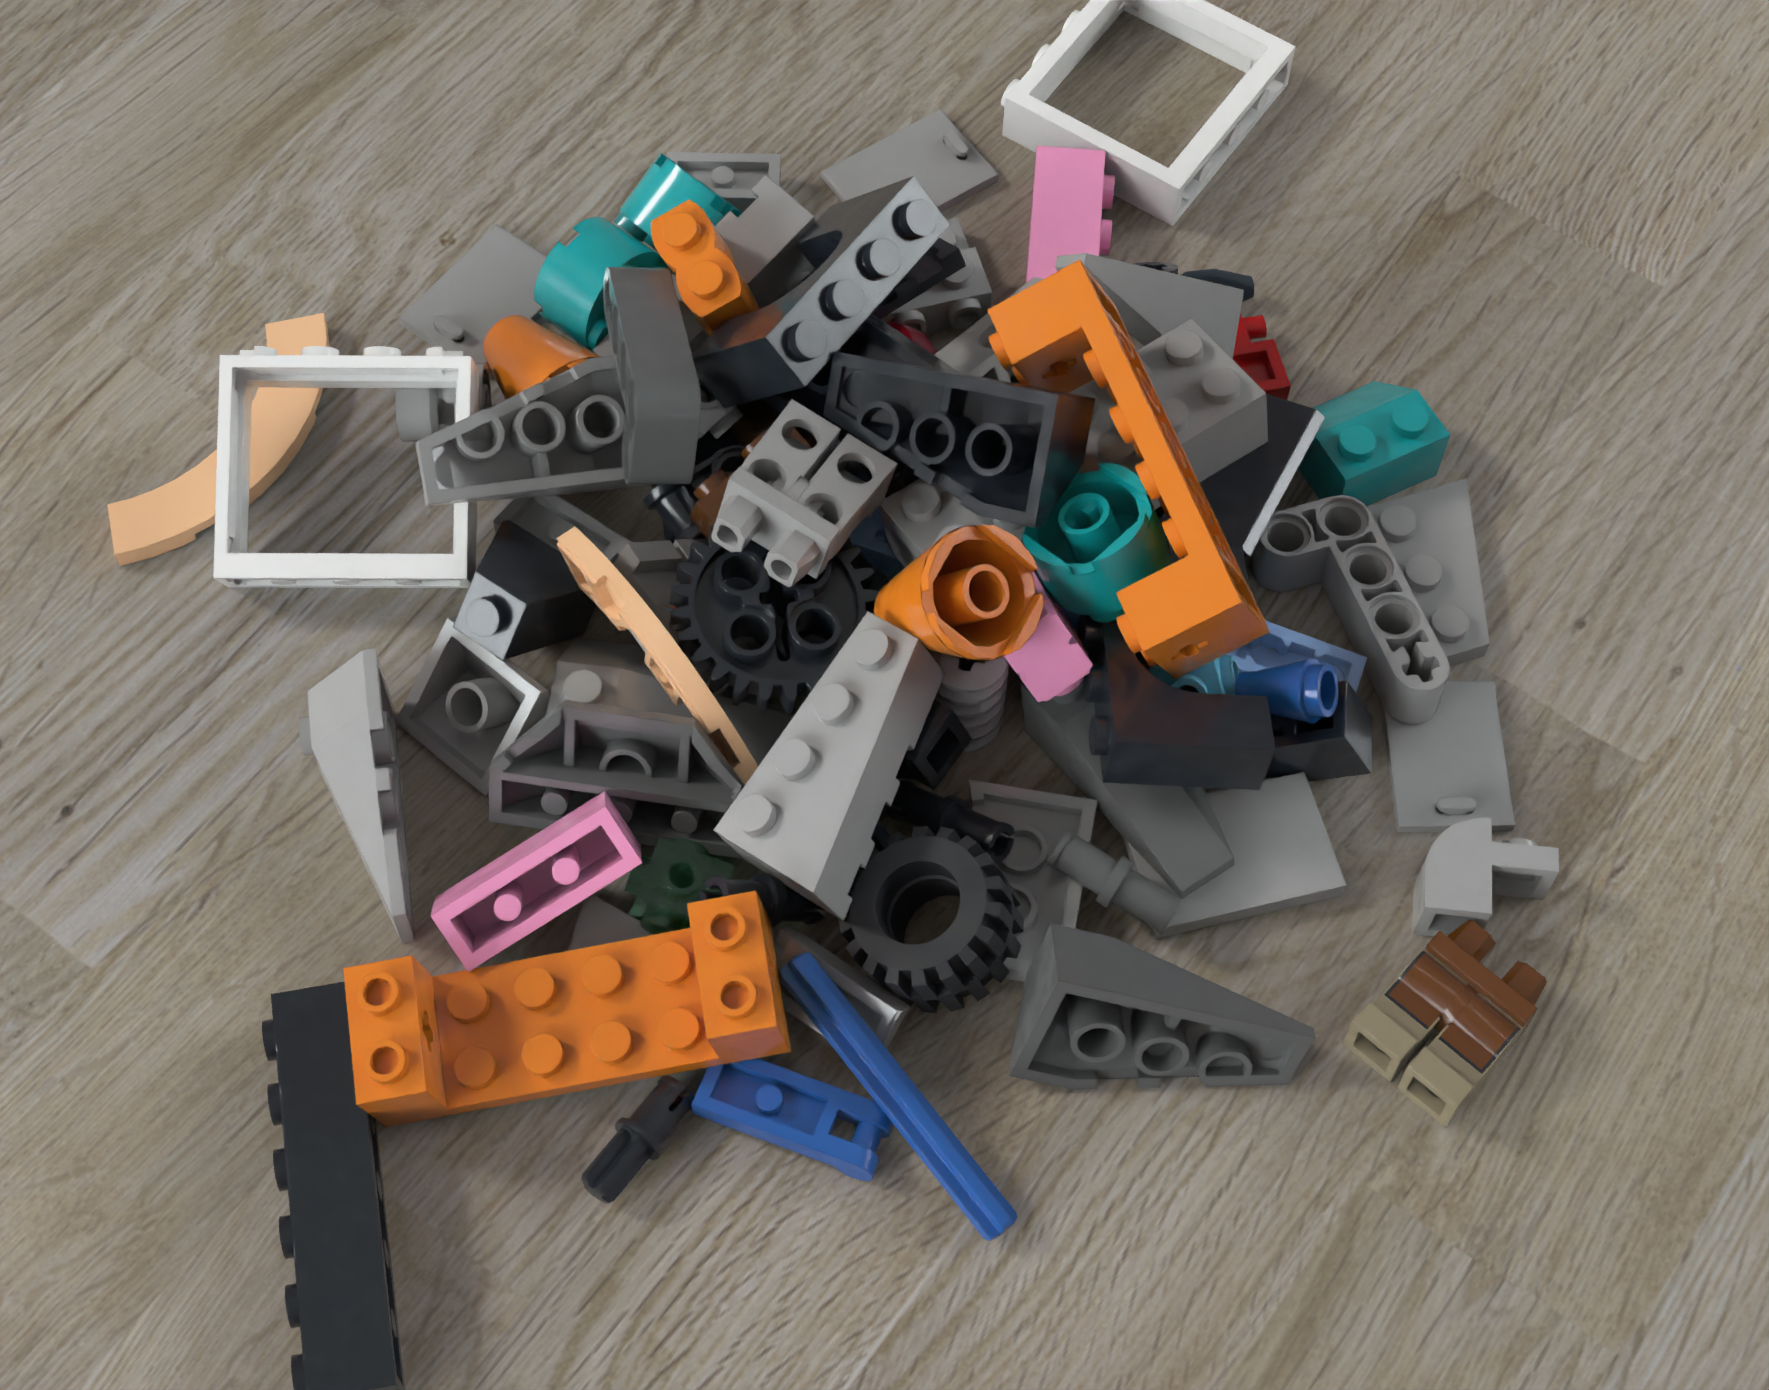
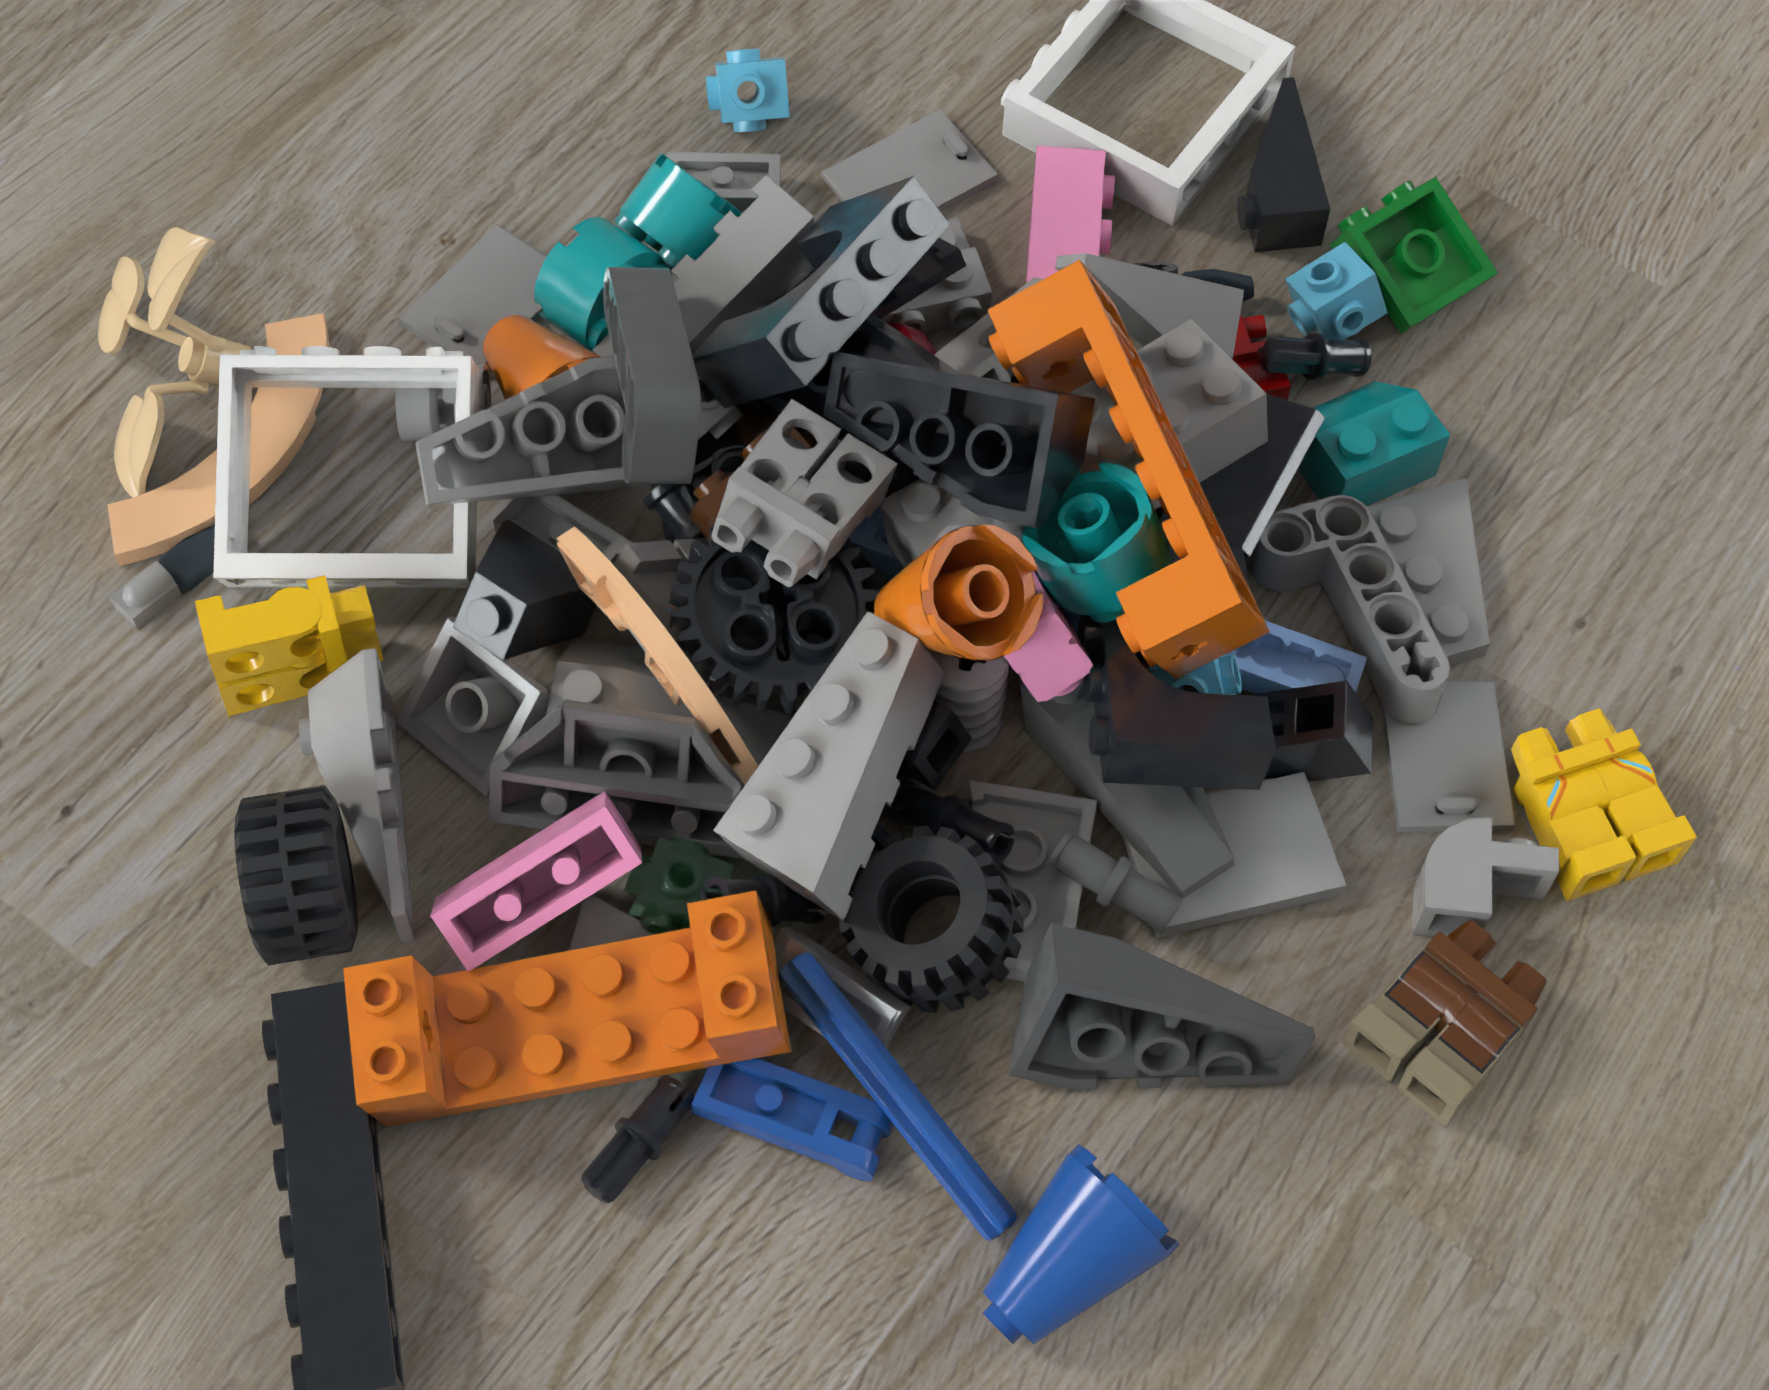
orange brick [651,199,759,336] -> none
blue cone [1235,658,1338,723] -> none
none -> tan plant [98,227,251,498]
none -> piece [109,526,215,630]
none -> yellow hips [195,575,384,716]
none -> black tyre [234,785,358,966]
none -> medium azure brick [706,48,790,132]
none -> blue cone [982,1144,1180,1344]
none -> black slope [1237,77,1331,252]
none -> black axle [1257,333,1372,380]
none -> medium azure brick [1285,242,1387,340]
none -> green plate [1329,176,1498,334]
none -> yellow hips [1511,708,1697,902]

